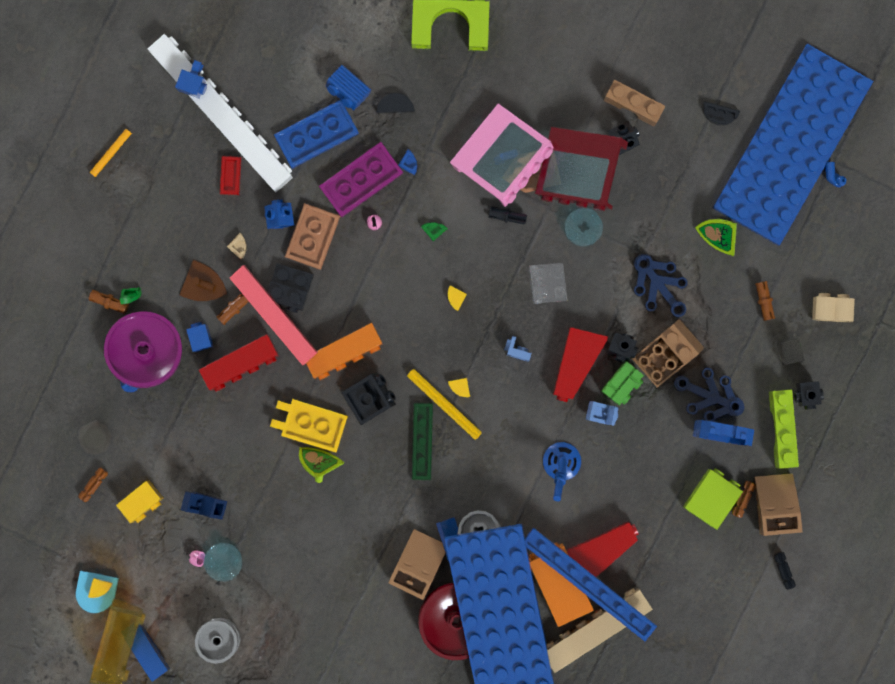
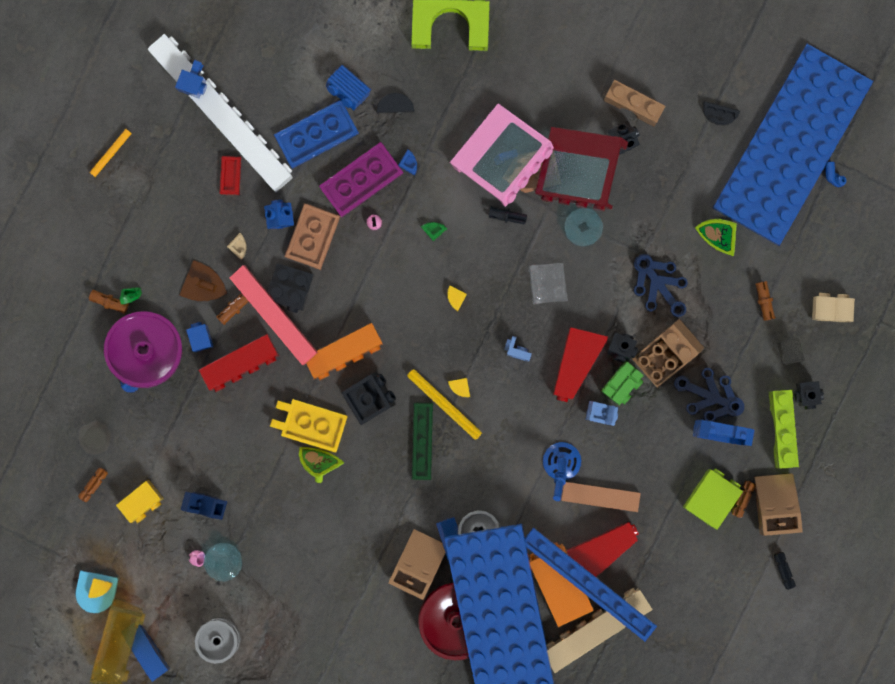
none -> nougat tile [561,482,641,512]

